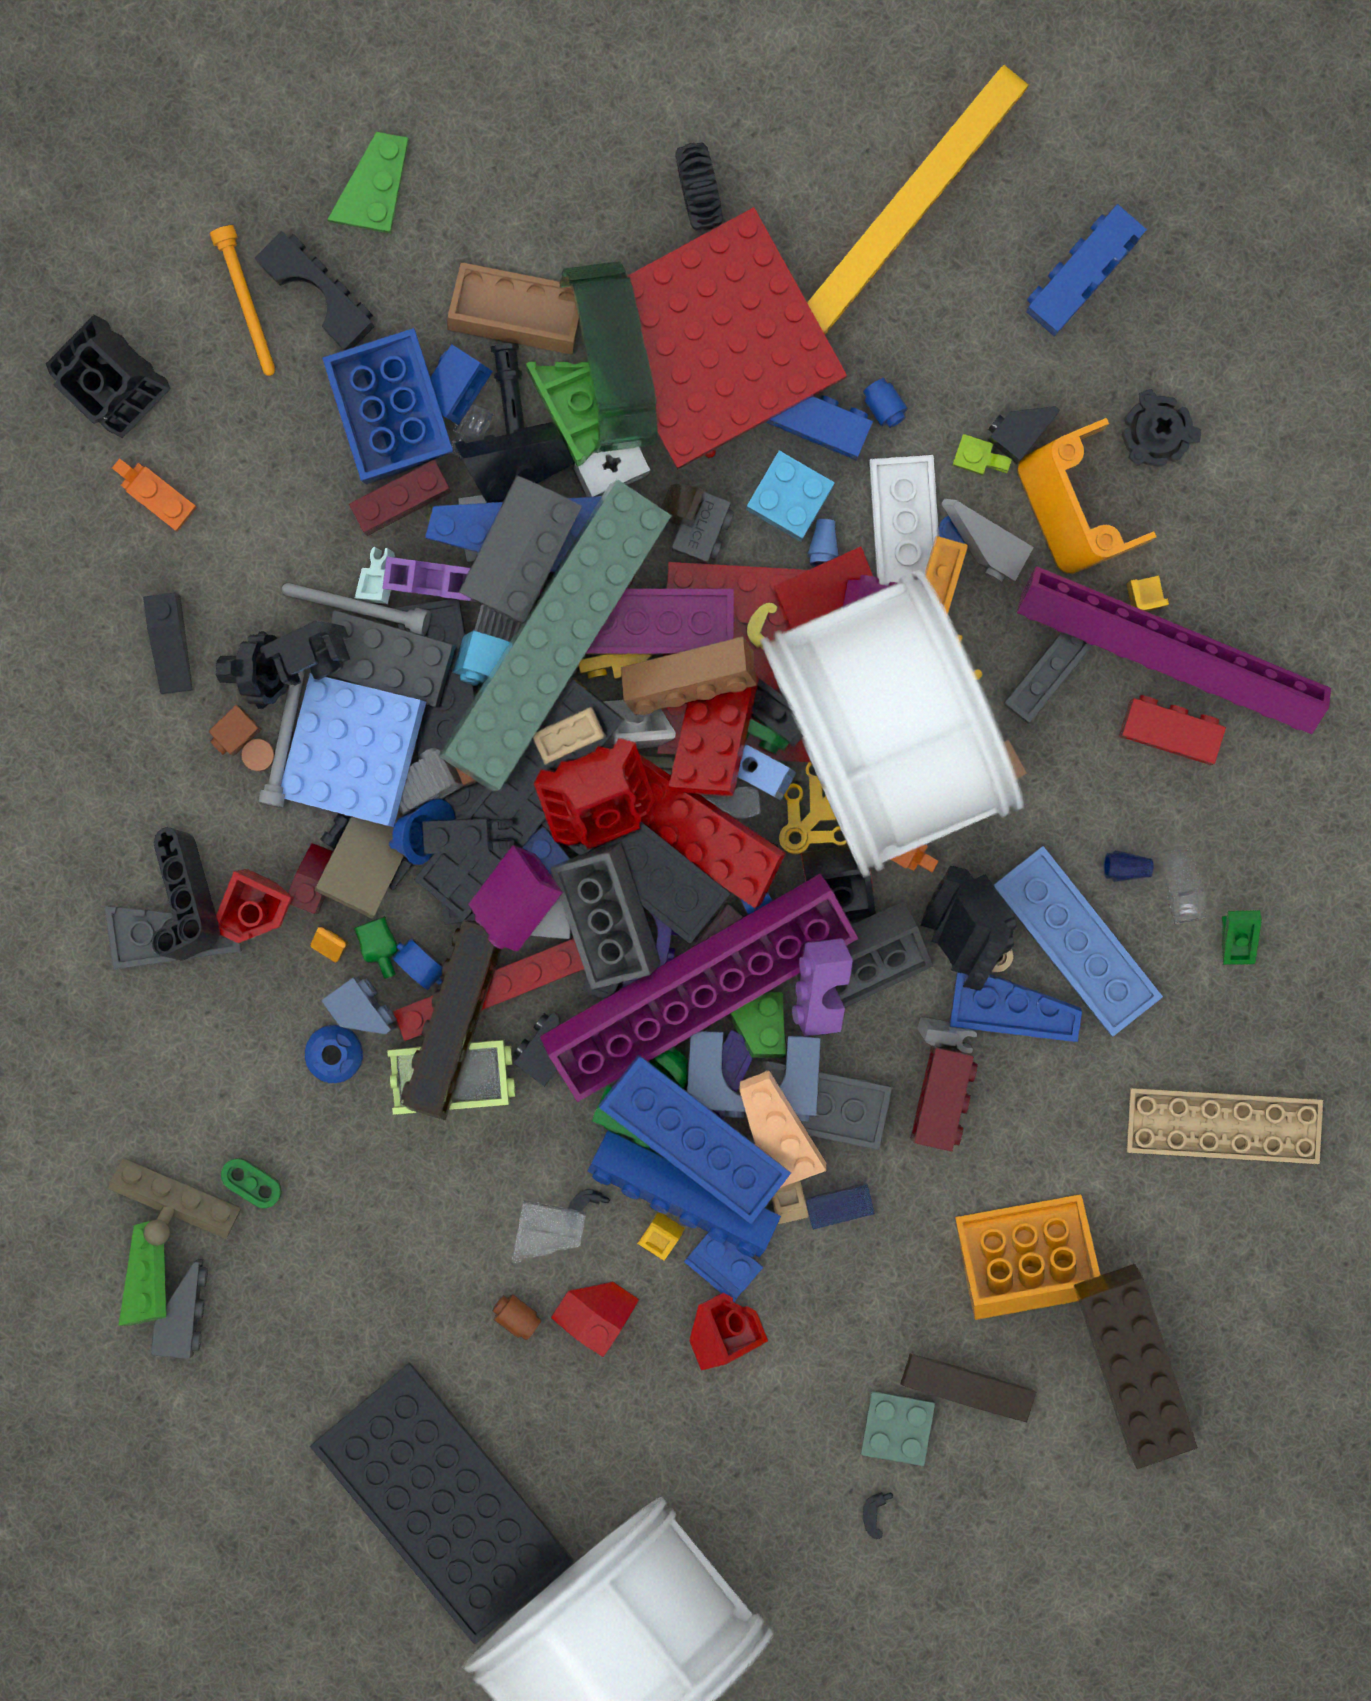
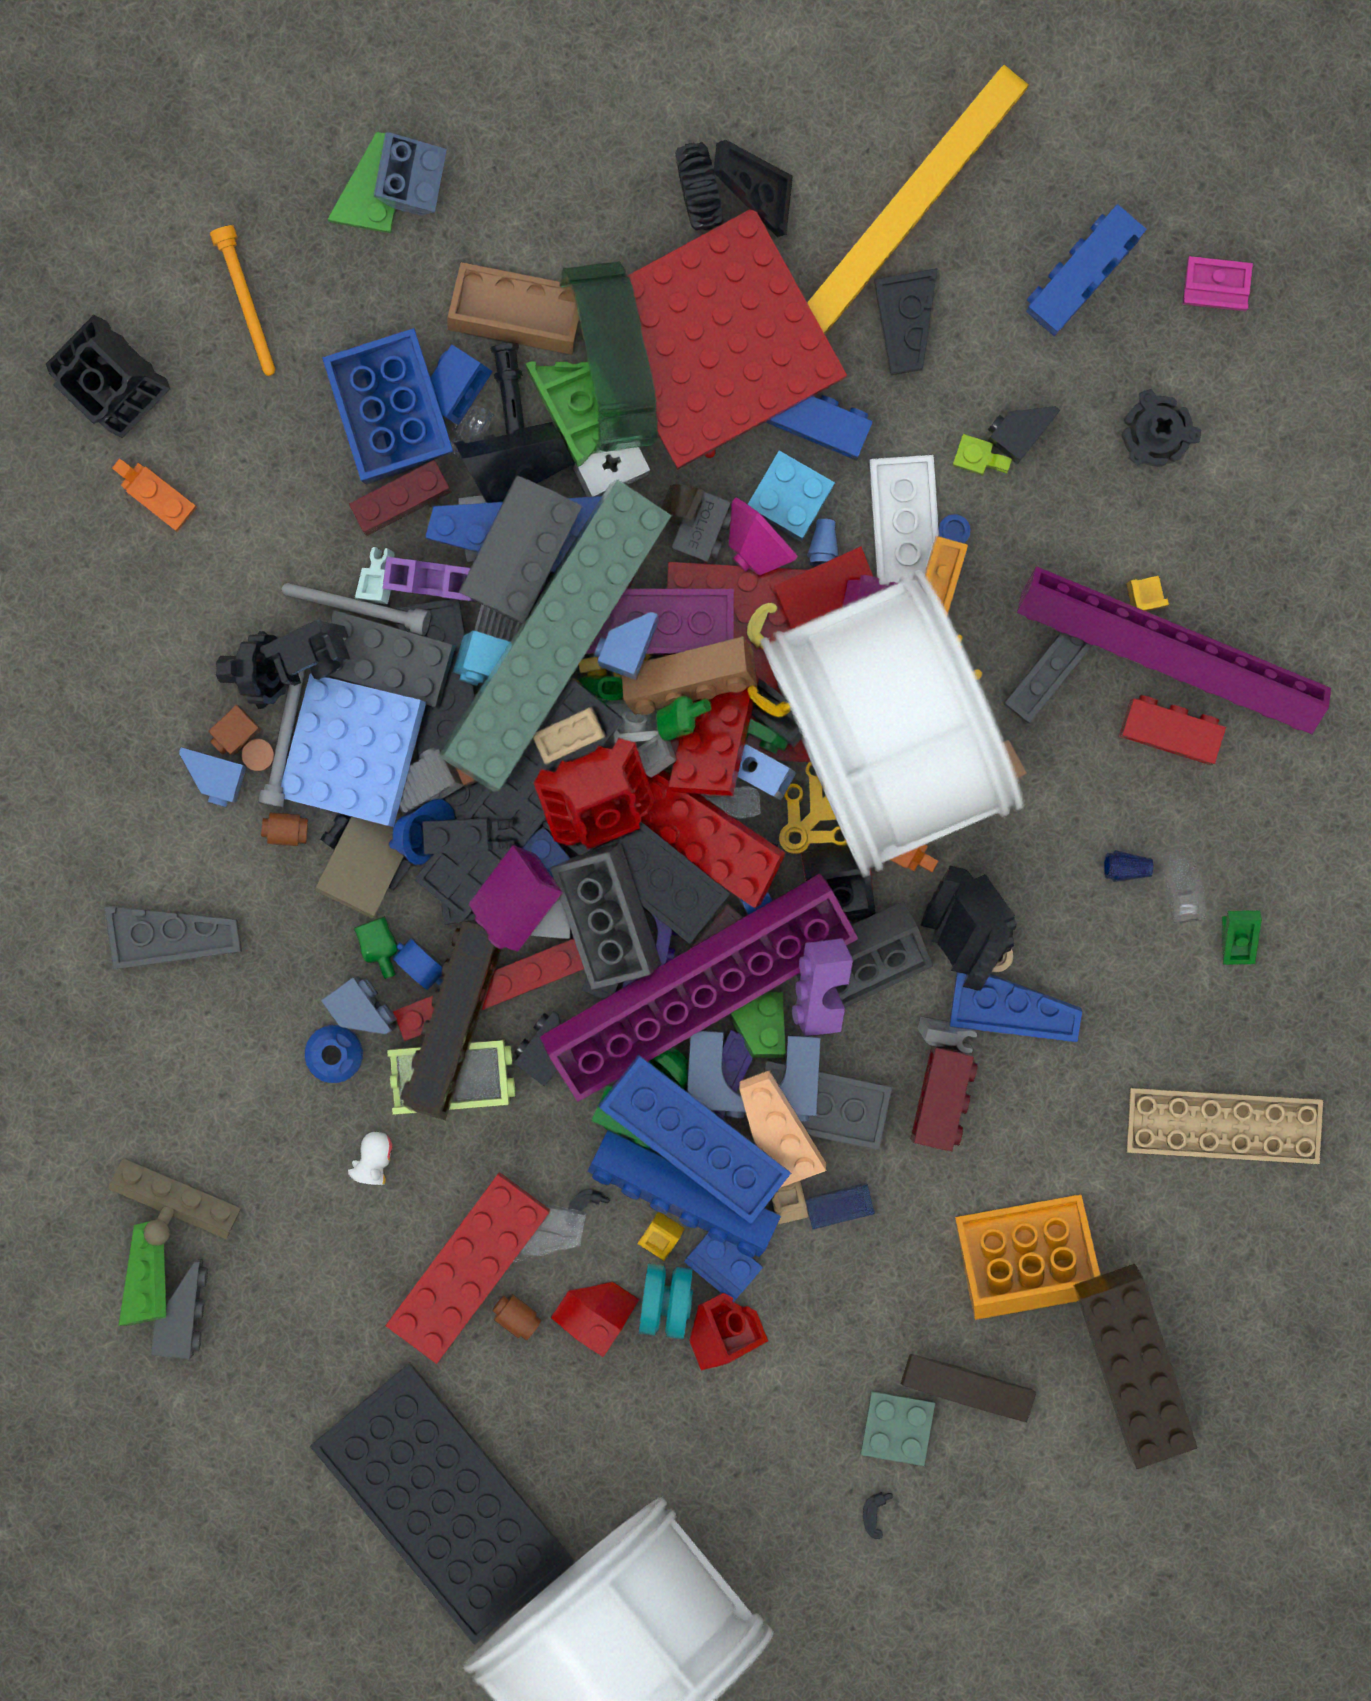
black slope [143,592,193,695] -> none
black beam [152,827,220,961] -> none
red slope [216,869,293,943] -> none
green plate [221,1158,282,1208] -> none
black arch [254,231,374,350] -> none
dark red slope [288,843,334,914] -> none
light orange slope [311,927,349,962] -> none
blue brick [863,378,908,428] -> none
light grey slope [942,498,1034,583] -> none
medium blue plate [993,846,1163,1037] -> none
light orange windscreen [1017,418,1156,574] -> none
none -> medium blue slope [179,747,247,807]
none -> dark orange brick [261,812,308,846]
none -> white animal [348,1132,392,1185]
none -> sand blue slope [374,132,447,215]
none -> red plate [385,1172,551,1364]
none -> green piece [576,675,623,703]
none -> medium blue slope [595,612,659,680]
none -> light grey tile [637,734,676,778]
none -> teal wheel [639,1263,693,1339]
none -> green piece [656,696,711,741]
none -> black wing [713,140,793,237]
none -> dark pink slope [729,497,798,575]
none -> yellow piece [748,685,791,717]
none -> black wing [874,268,938,376]
none -> dark pink plate [1182,256,1253,311]

